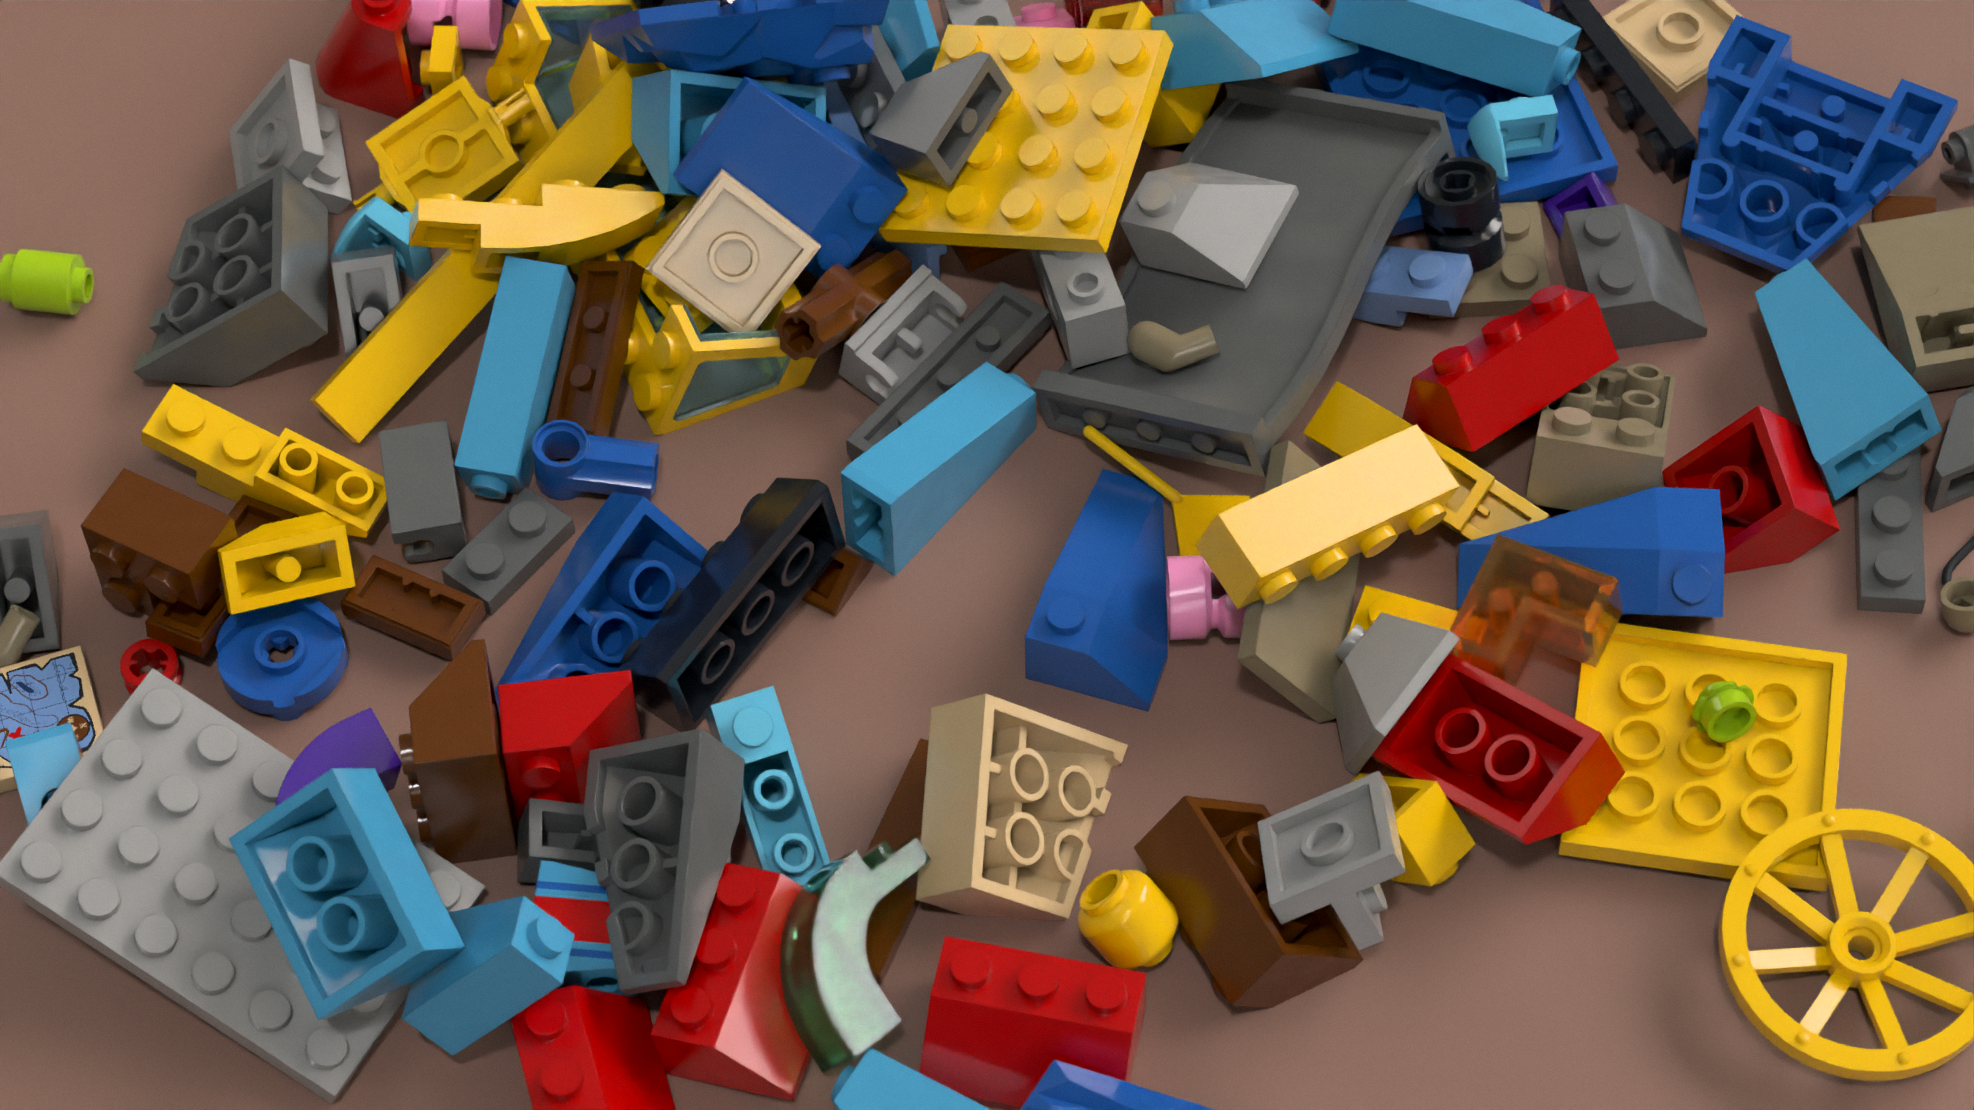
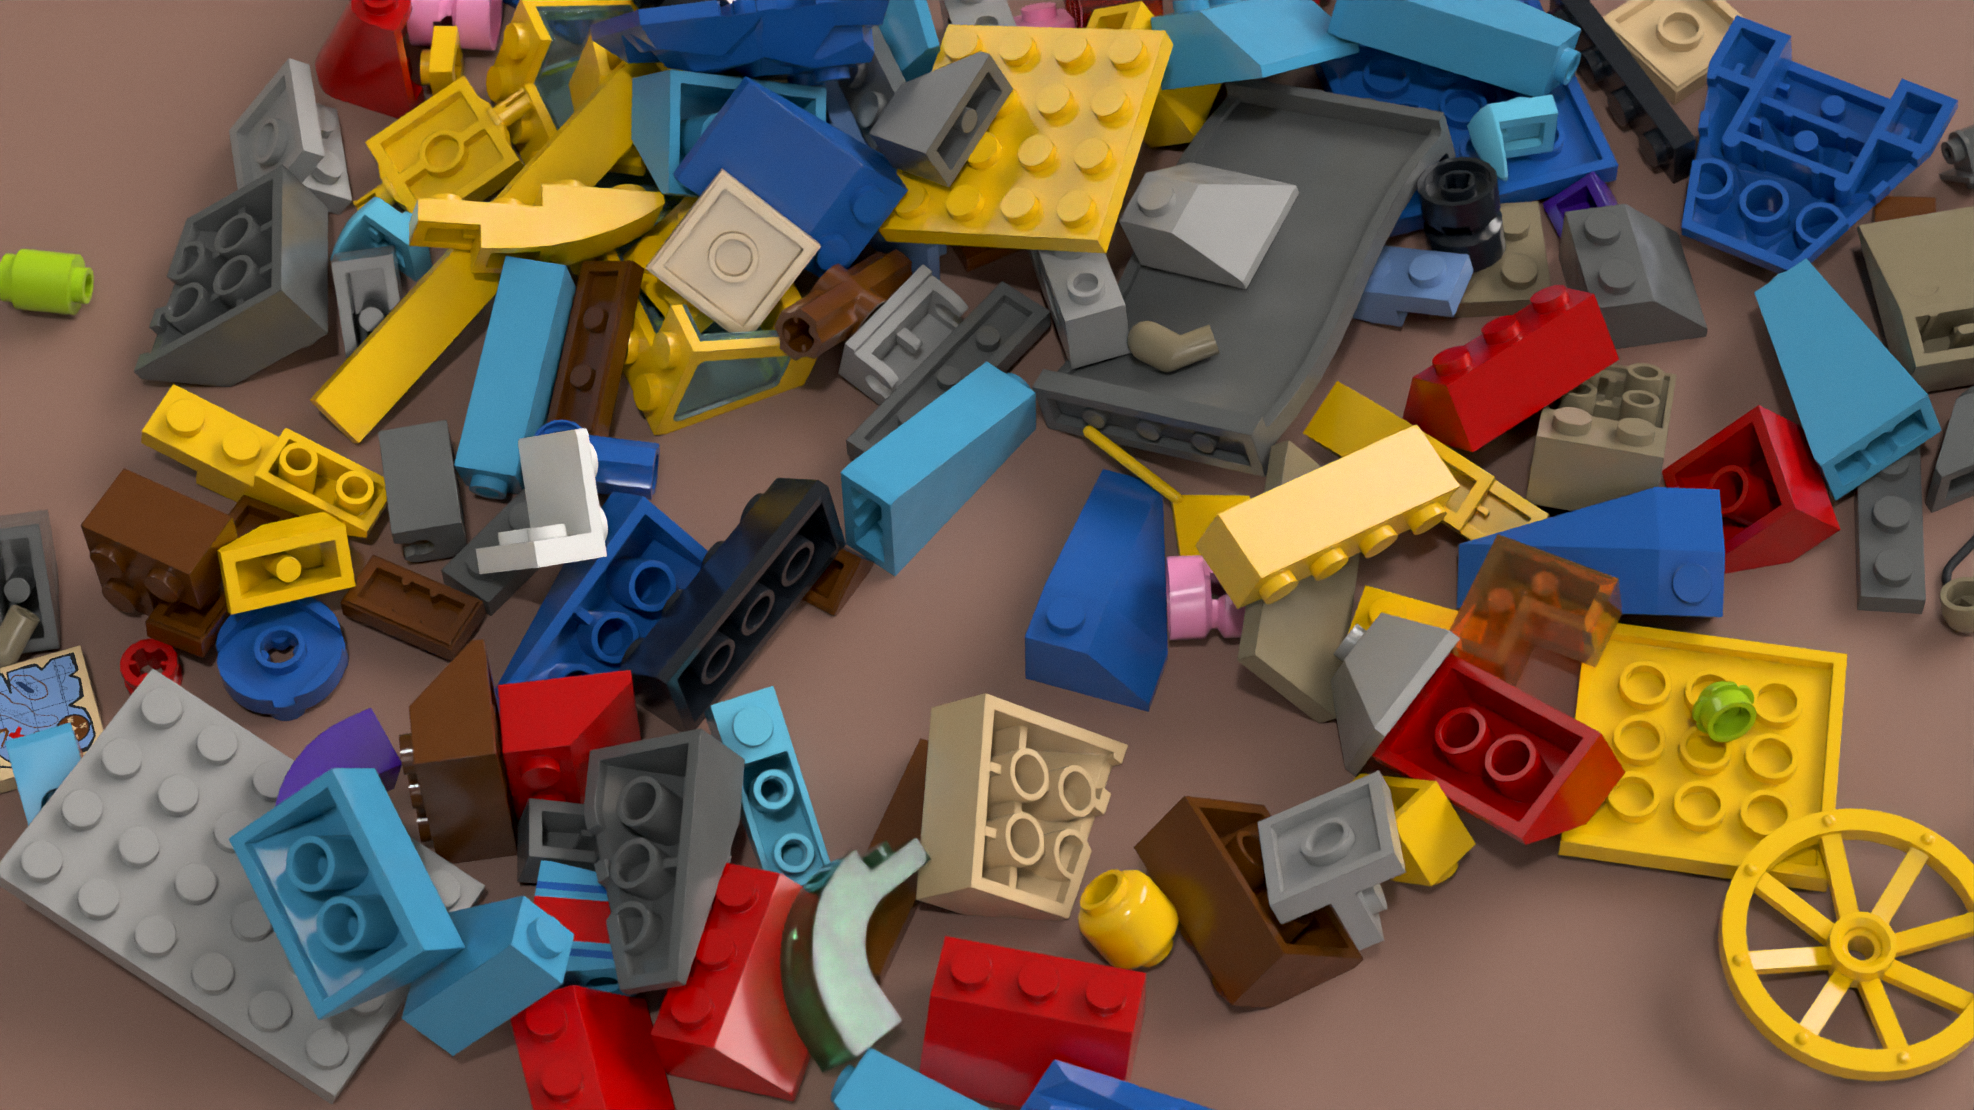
none -> white bracket [476,428,608,574]

